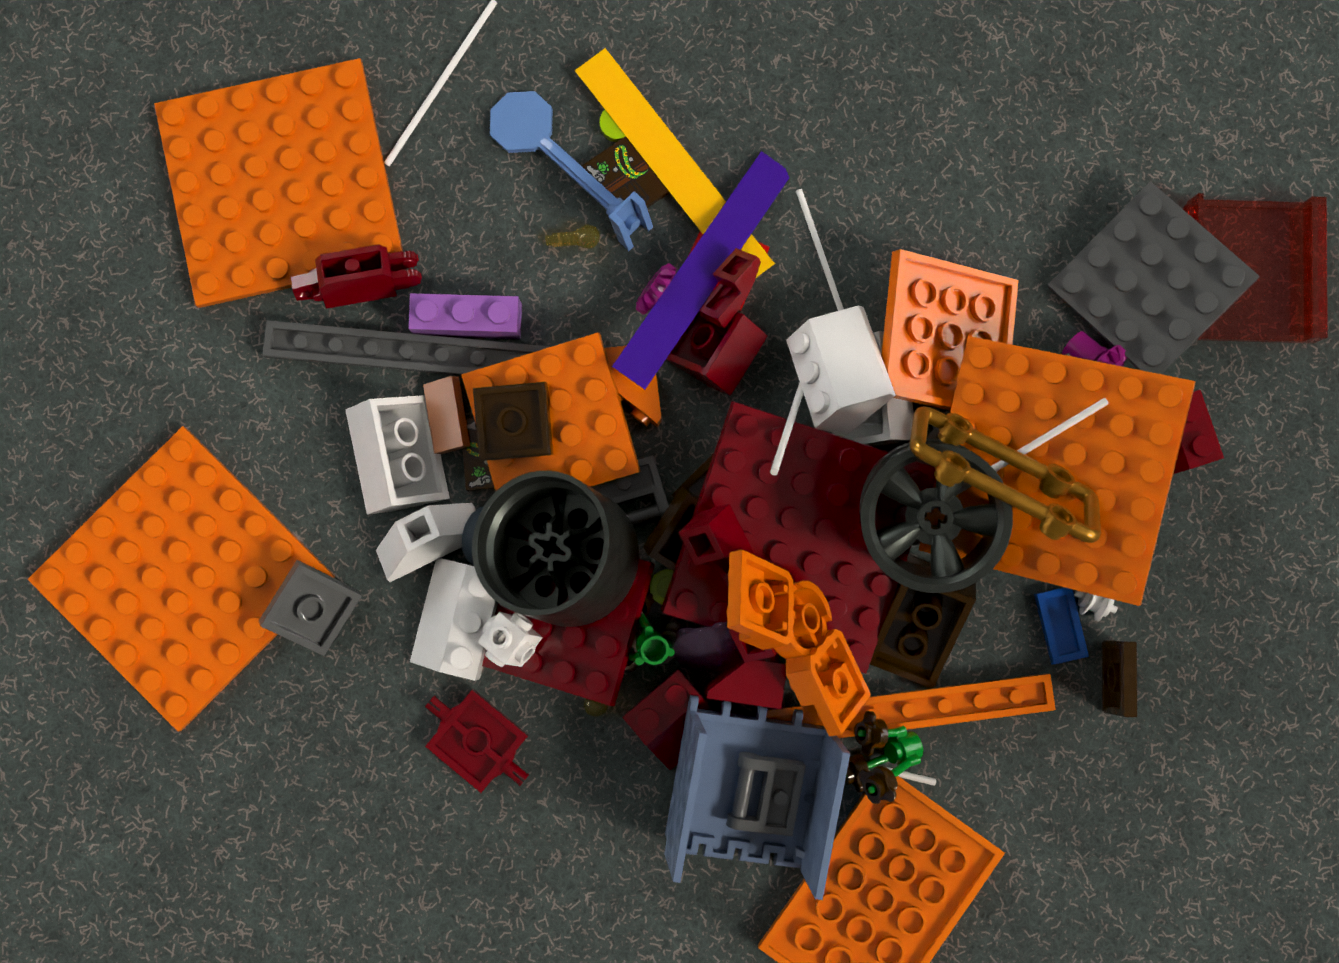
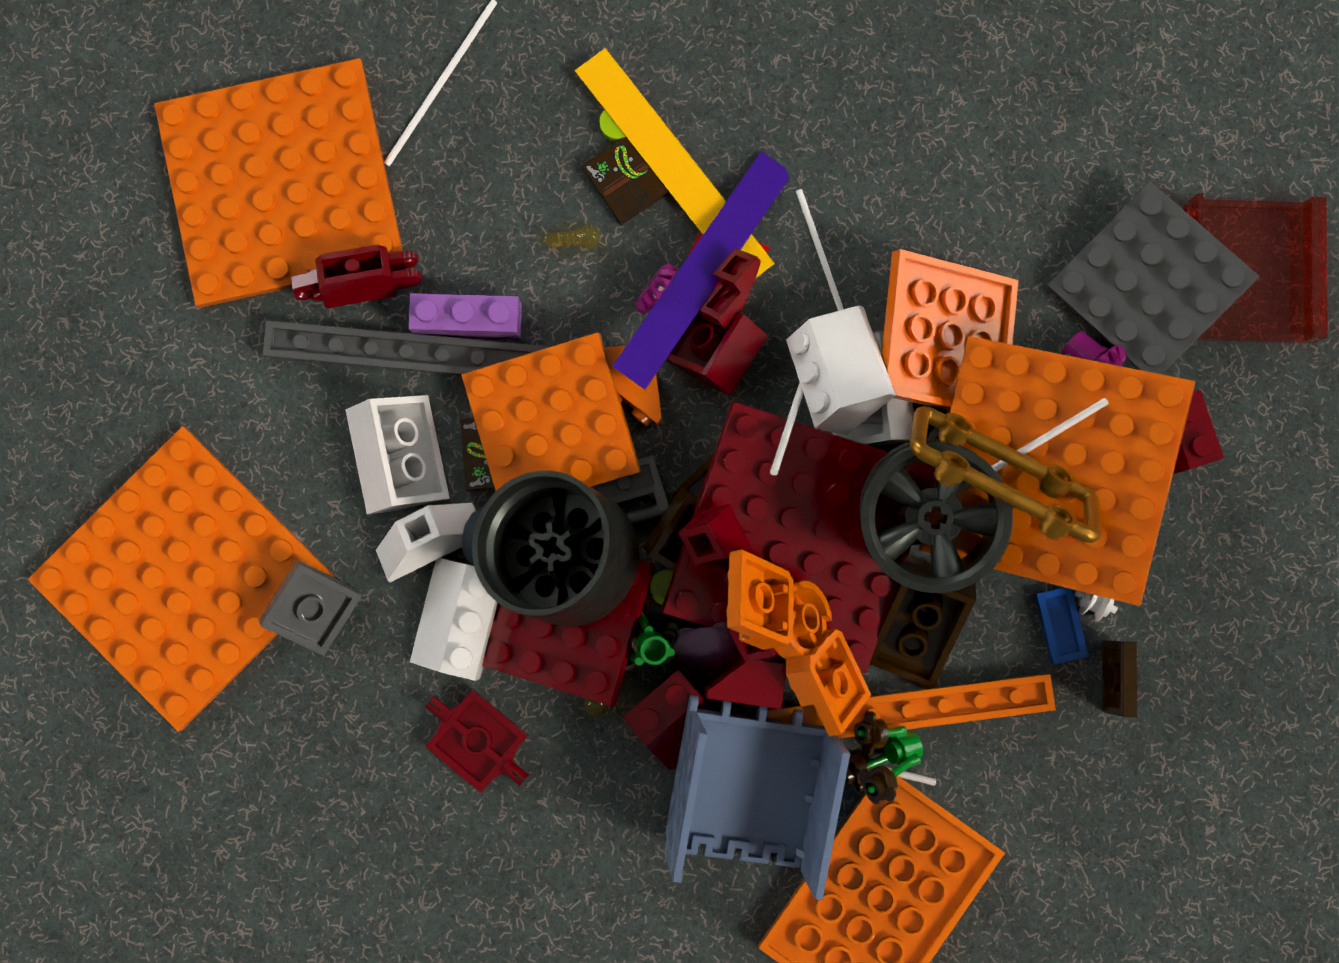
nougat tile [423,376,470,454] -> none
dark brown tile [473,382,553,461] -> none
white brick [478,612,543,667] -> none
medium blue piece [490,91,653,251] -> none
dark grey plate [726,752,806,836] -> none

